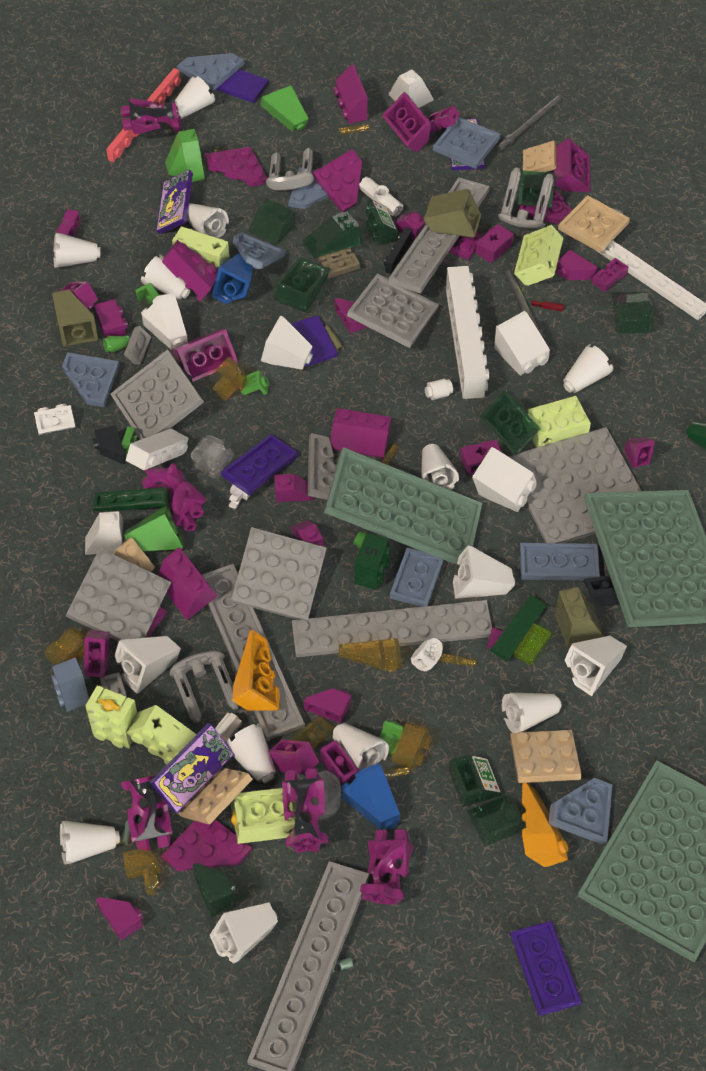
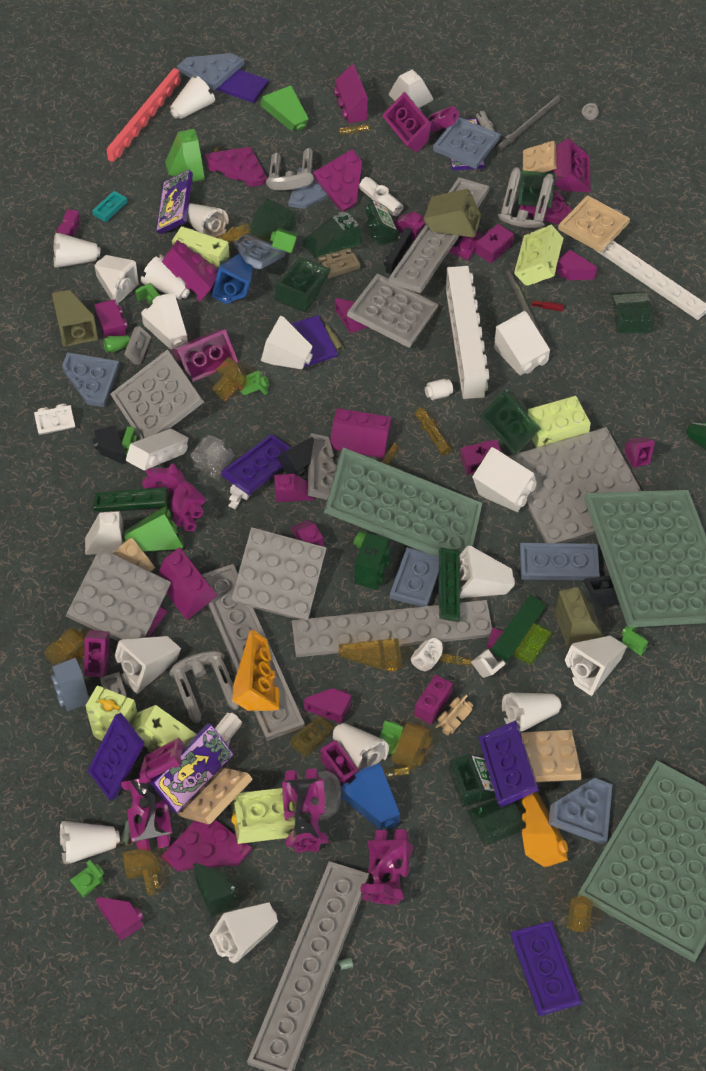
magenta brick [59,281,98,309] -> none
magenta hips [121,99,182,135] -> none
white cone [225,724,276,784] -> none
magenta brick [269,739,319,775] -> none
white cone [421,444,459,490] -> none
white cone [563,344,613,393] -> none
magenta piece [592,258,629,292] -> none
none -> bright green bracket [70,860,104,898]
none -> dark purple tile [88,713,145,801]
none -> teal plate [92,191,128,222]
none -> white slope [94,255,139,304]
none -> magenta plate [140,737,184,784]
none -> clear yellow pin [215,223,251,242]
none -> bright green brick [270,228,298,253]
none -> black slope [277,437,314,476]
none -> magenta brick [414,675,453,725]
none -> clear yellow pin [415,407,452,456]
none -> tan hinge [435,695,473,735]
none -> dark green tile [439,547,460,622]
none -> white panel [471,649,506,678]
none -> light grey pin [476,111,495,132]
none -> dark purple tile [478,721,539,807]
none -> clear yellow brick [566,897,593,932]
none -> light grey tile [582,103,599,120]
none -> bright green bracket [621,626,648,656]

